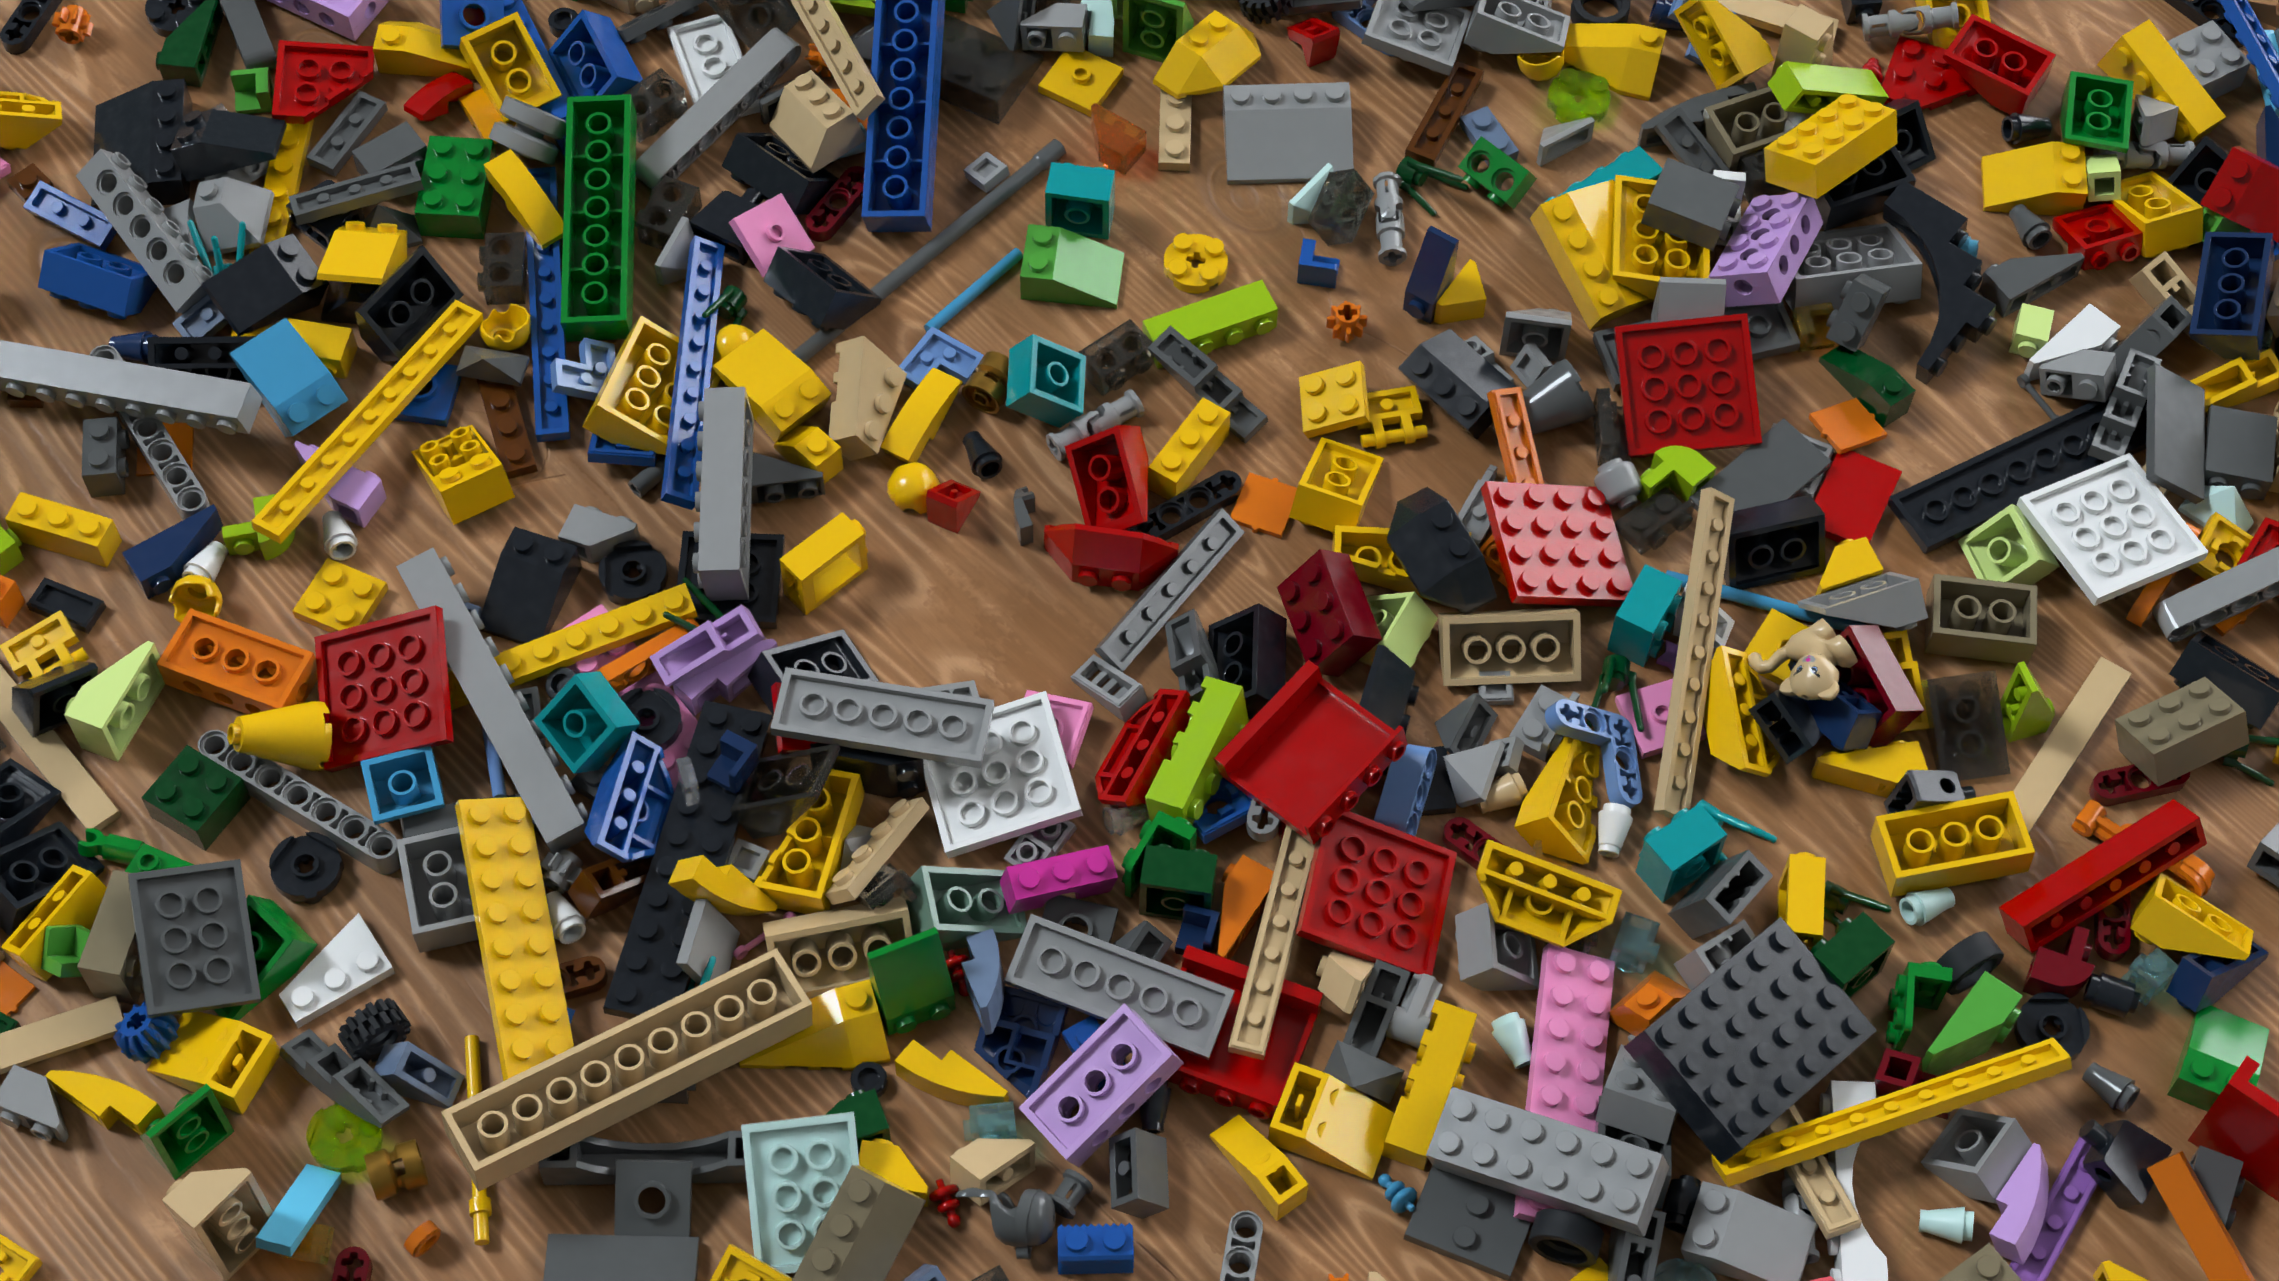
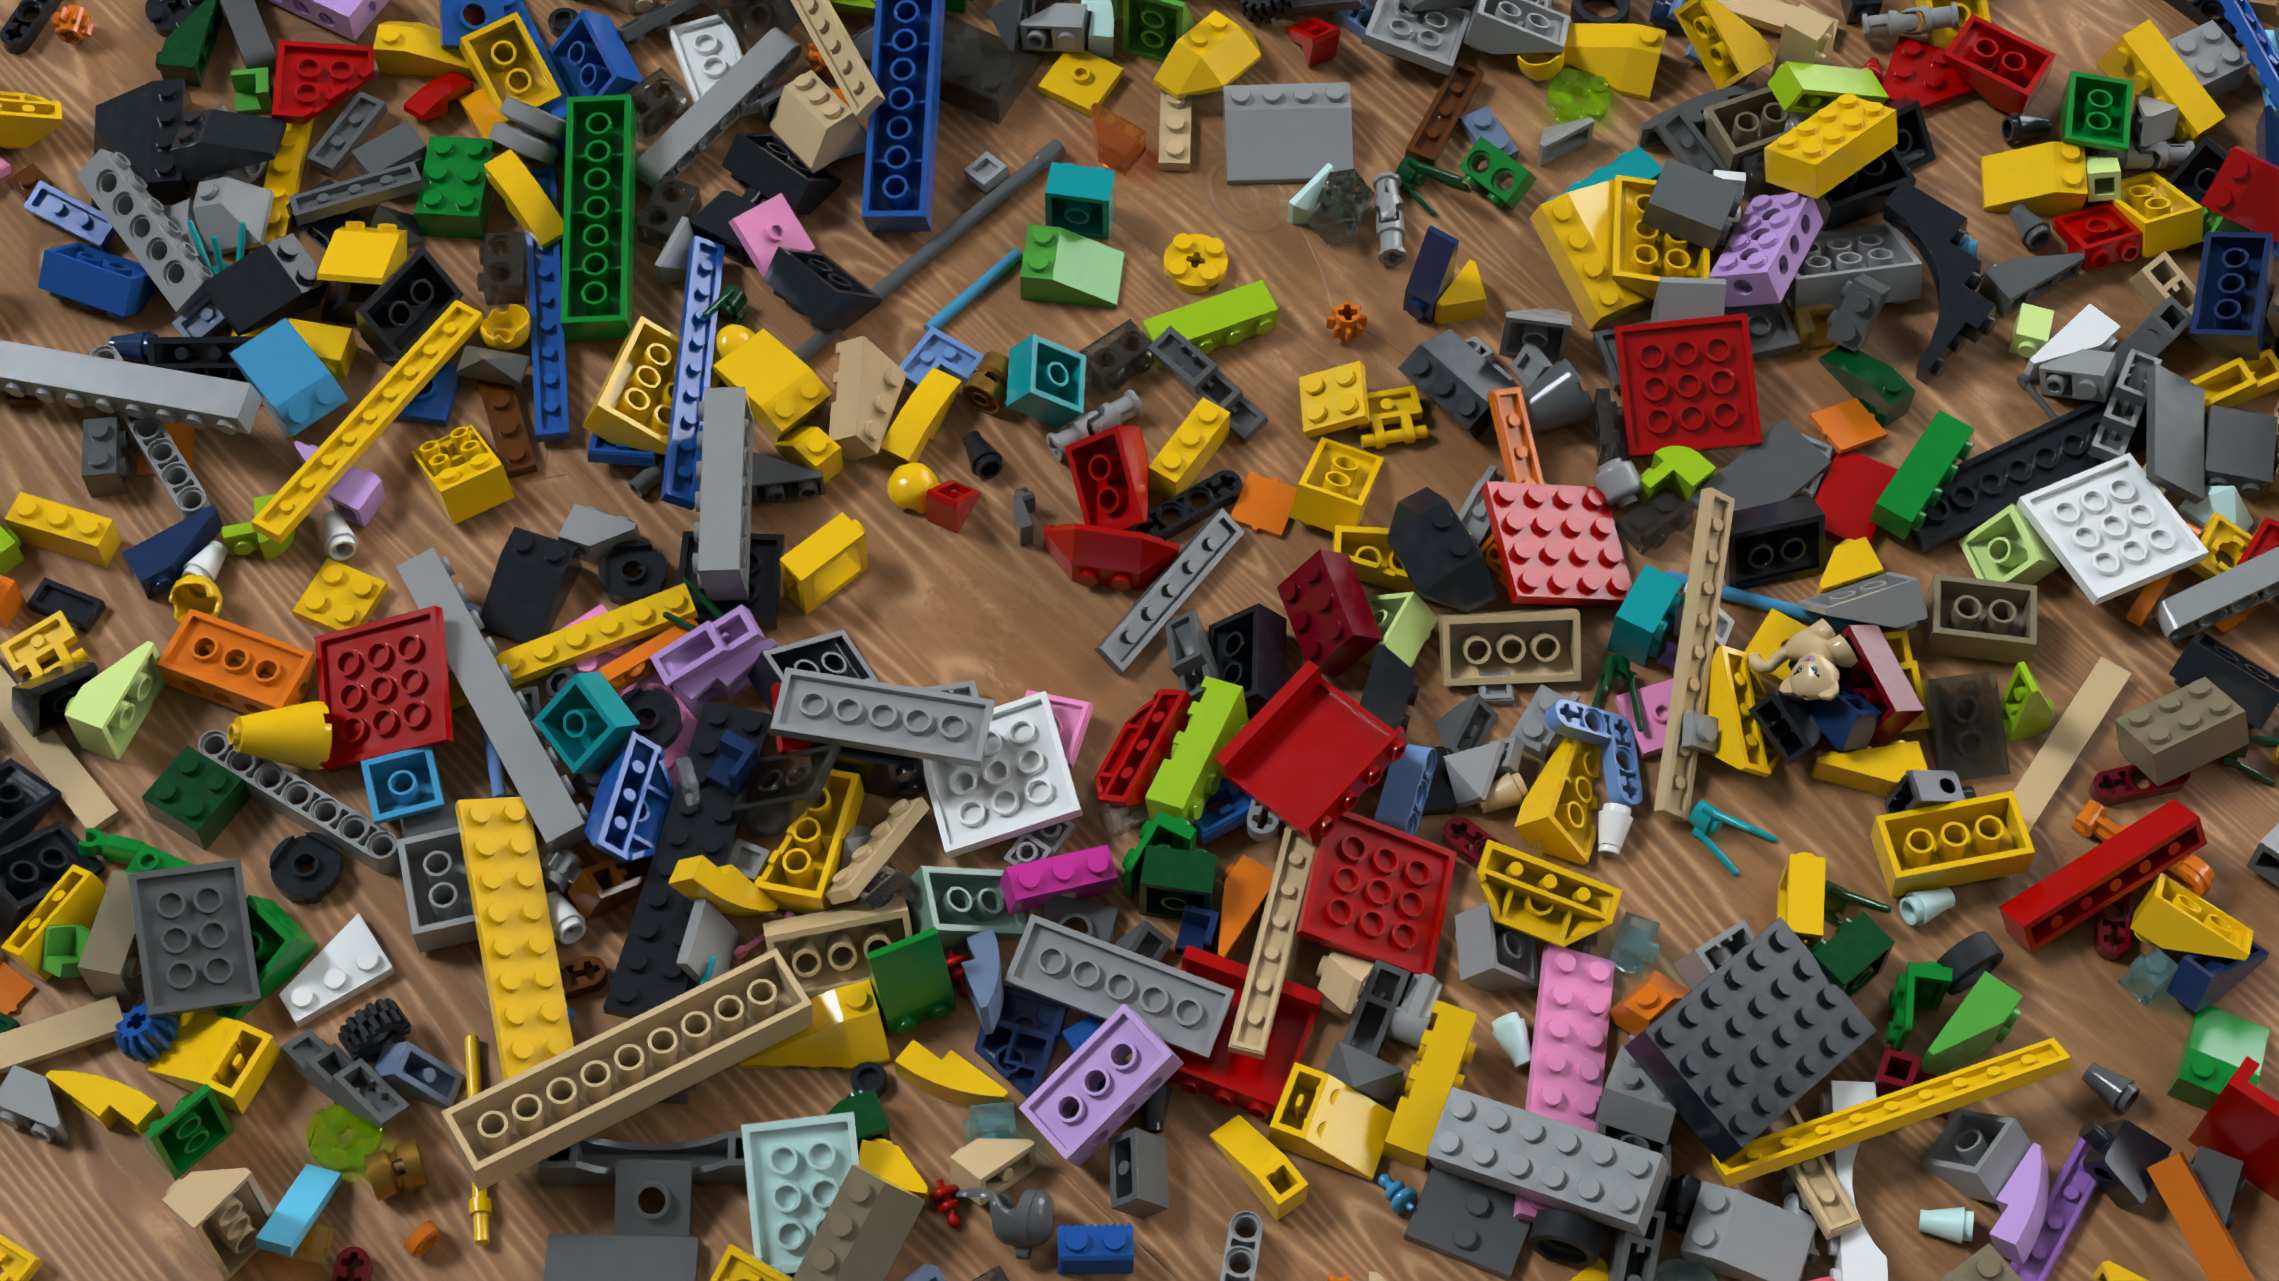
medium blue plate [550,337,615,401] -> none
dark red beam [806,166,865,242] -> none
dark grey bush [1049,1169,1093,1220] -> none
light grey slope [1071,654,1147,722] -> none
blue panel [1297,238,1340,289] -> none
teal brick [1635,803,1728,903] -> none
dark grey brick [1668,850,1773,939] -> none
black plate [2014,992,2090,1061] -> none
dark red brick [2022,925,2095,998] -> none
black brick [2083,973,2141,1018] -> none
none -> light grey plate [1682,711,1718,754]
none -> green brick [1869,410,1975,540]

